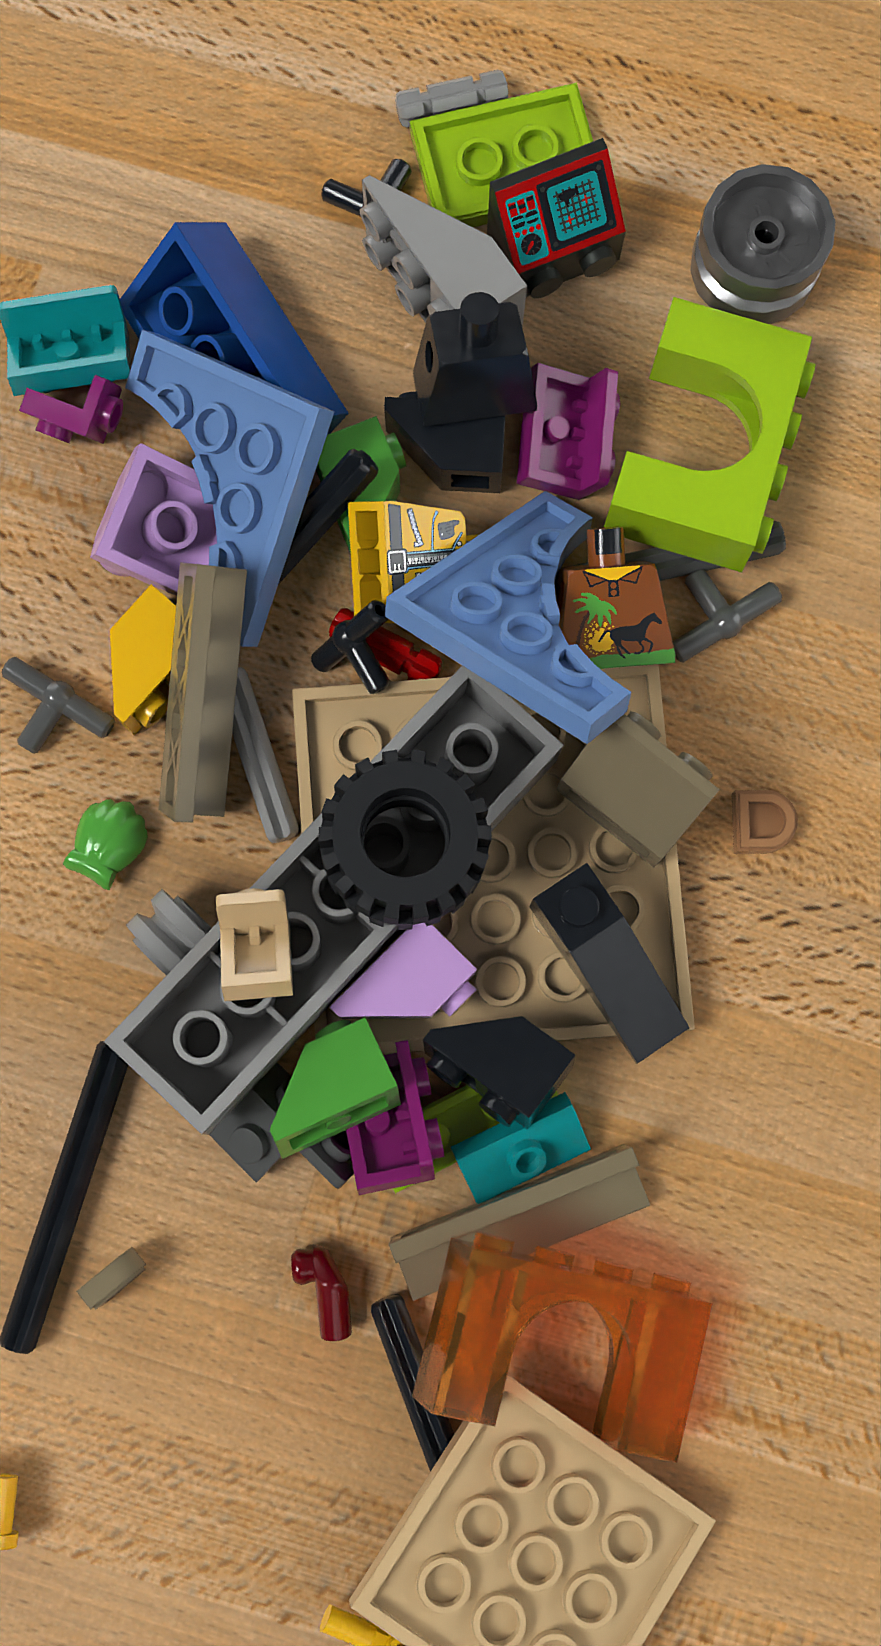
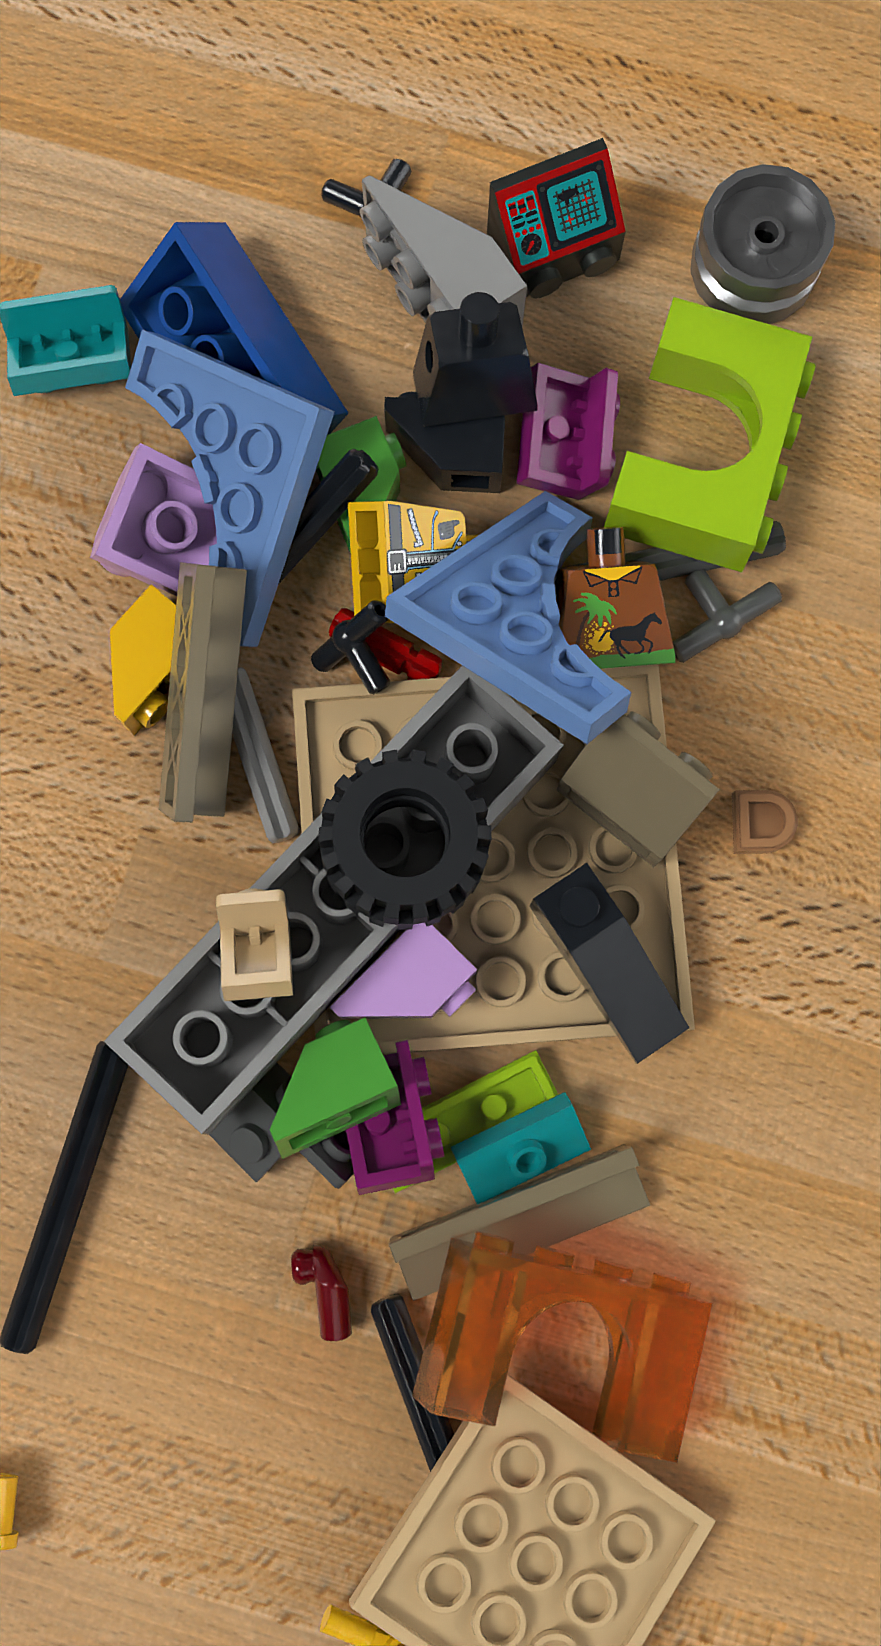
dark grey piece [2,657,115,754] -> none
magenta bracket [19,375,123,444] -> none
bright green animal [63,799,148,890] -> none
dark tan tile [76,1247,146,1310] -> none
light grey wheel [126,889,211,975] -> none
light grey axle [395,70,508,127] -> none
lime tile [410,83,593,227] -> none
black slope [423,1016,576,1130] -> none

